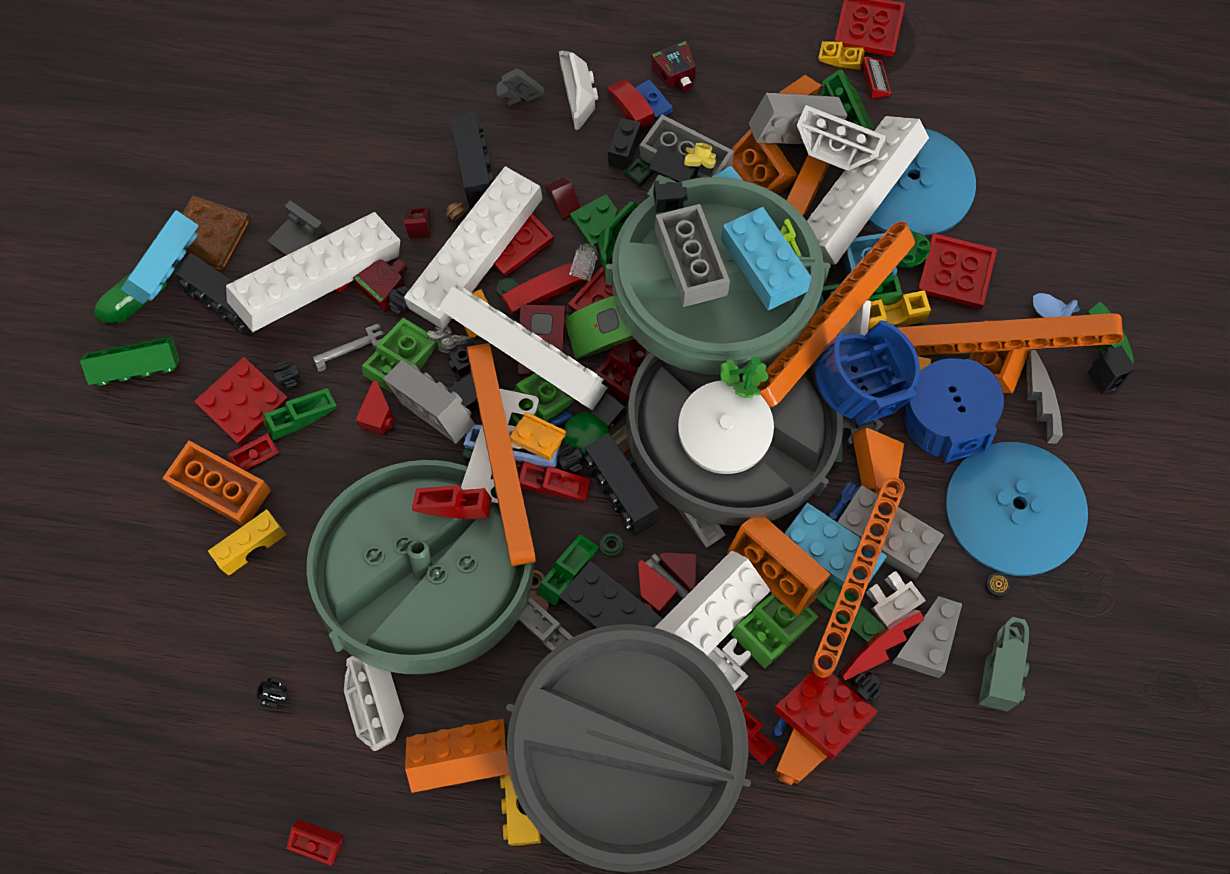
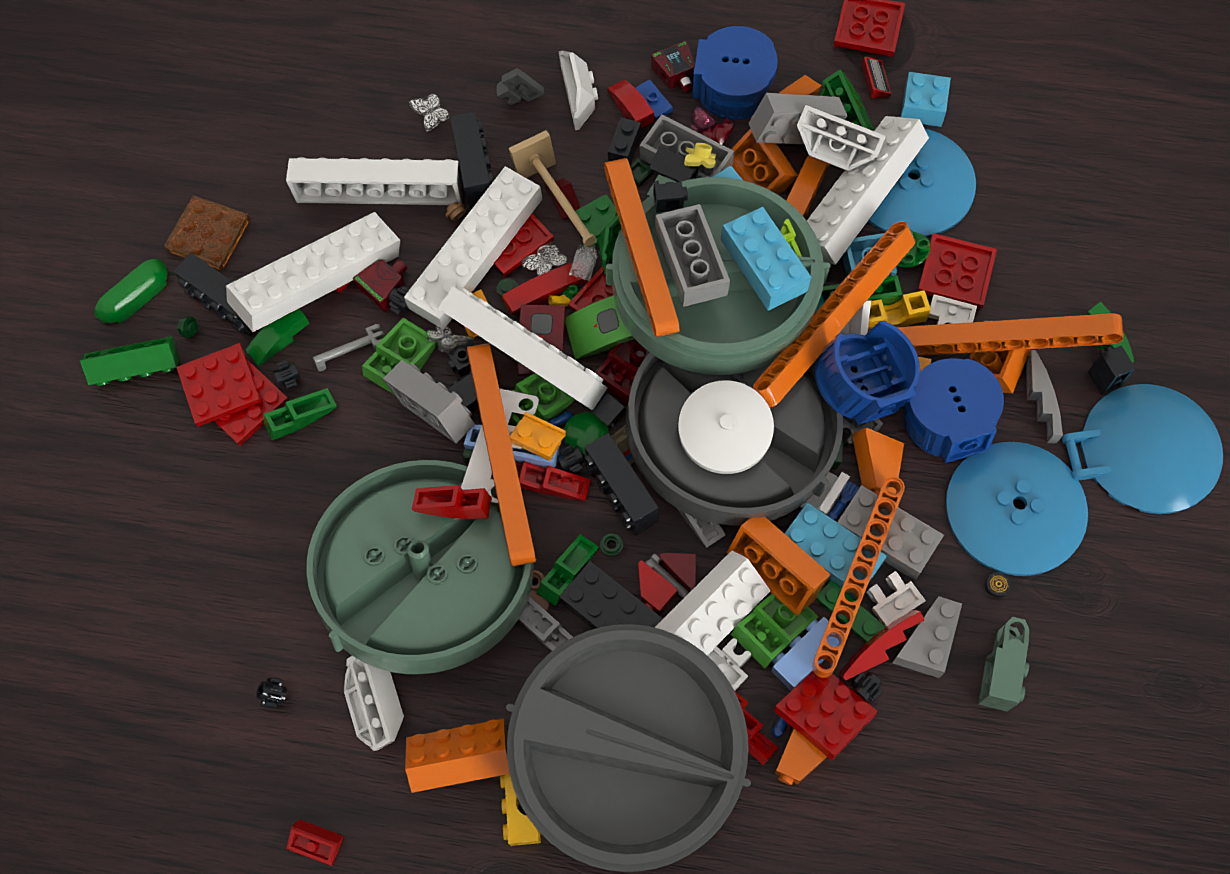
medium azure brick [120,210,199,304] -> none
orange brick [162,441,271,526] -> none
yellow arch [208,510,286,576] -> none
red slope [227,432,279,471] -> none
dark grey bracket [268,200,327,255] -> none
red slope [356,381,394,436] -> none
dark red slope [404,207,431,239] -> none
bright green plant [720,357,768,398] -> none
yellow slope [818,41,864,69] -> none
light blue piece [1033,293,1080,318] -> none
none -> dark green plate [177,316,198,338]
none -> red plate [177,343,262,427]
none -> green slope [246,309,310,367]
none -> white brick [286,157,464,205]
none -> clear animal [409,93,450,132]
none -> tan tile [509,130,596,247]
none -> clear animal [522,242,567,275]
none -> arm [548,285,579,307]
none -> orange beam [604,158,679,337]
none -> clear pink brick [689,106,717,133]
none -> blue piece [693,26,778,120]
none -> dark red animal [703,118,734,146]
none -> light blue brick [771,617,839,691]
none -> white panel [800,472,850,515]
none -> medium azure brick [901,72,951,127]
none -> white plate [928,294,977,325]
none -> dark azure dish [1061,384,1223,514]

